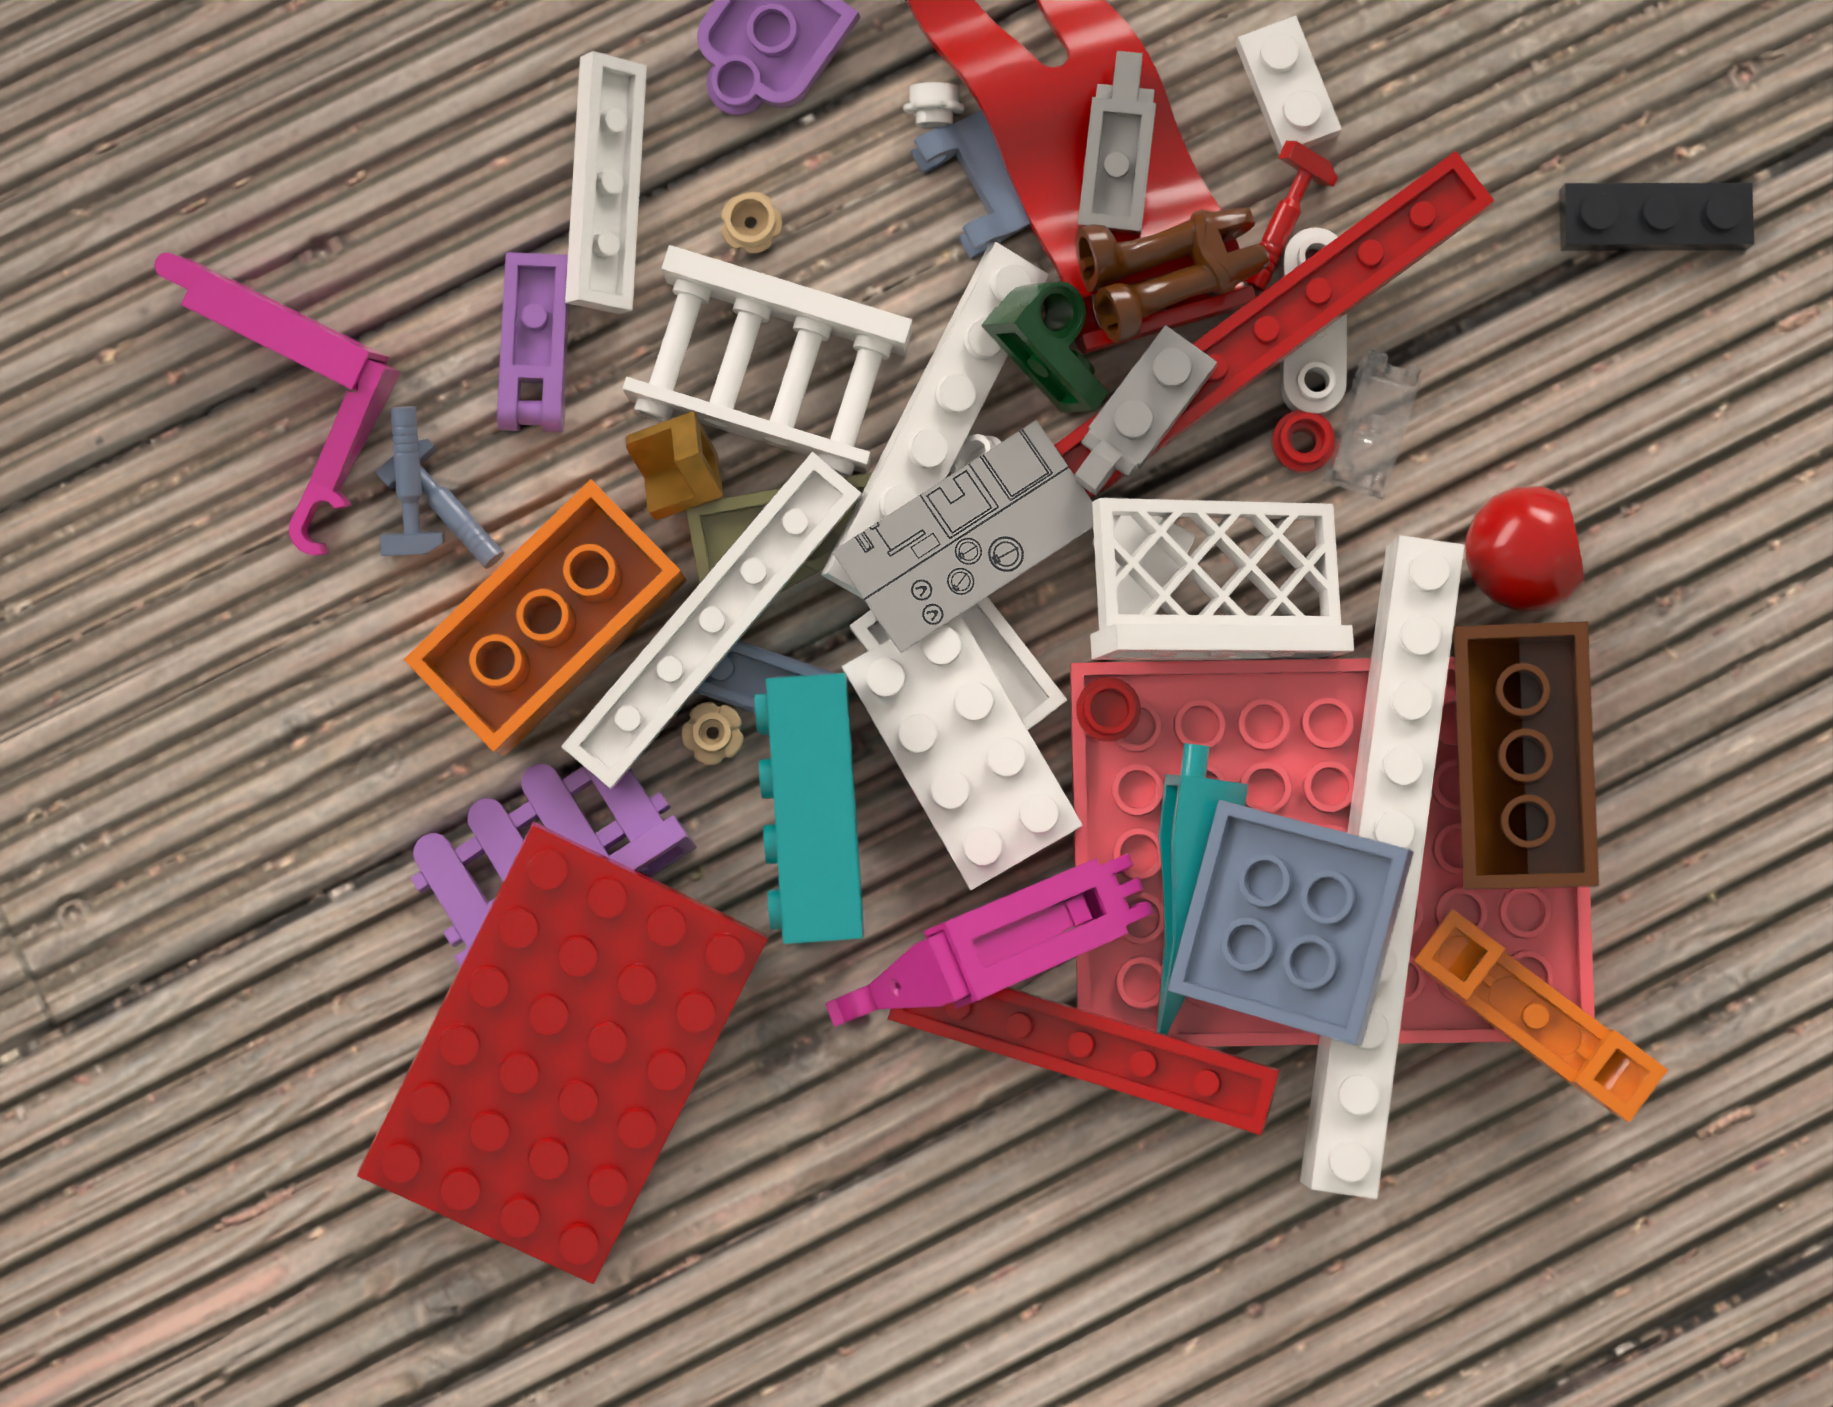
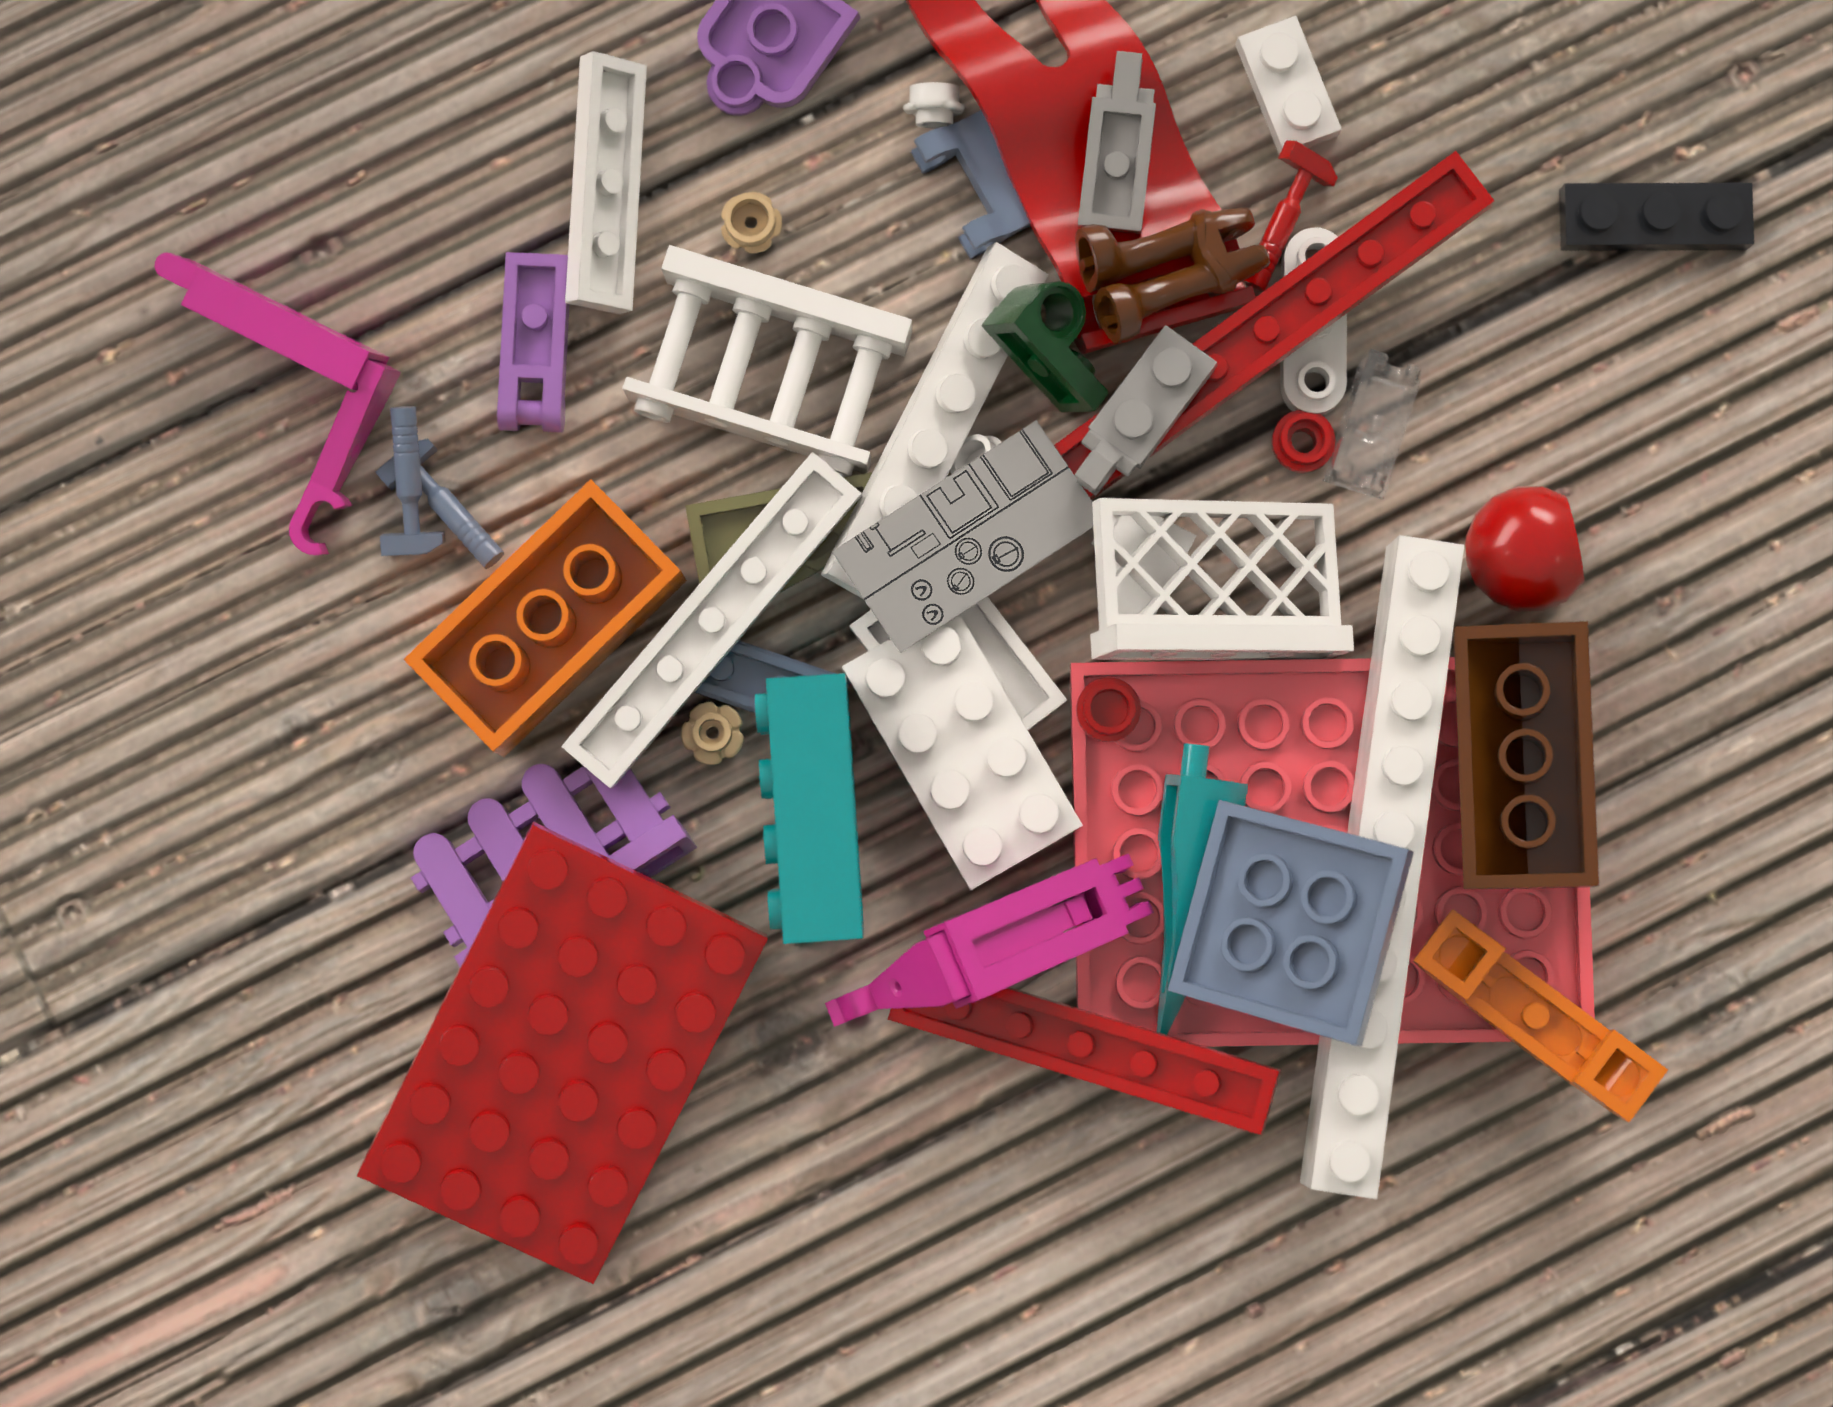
pearl gold panel [625,411,723,520] -> none

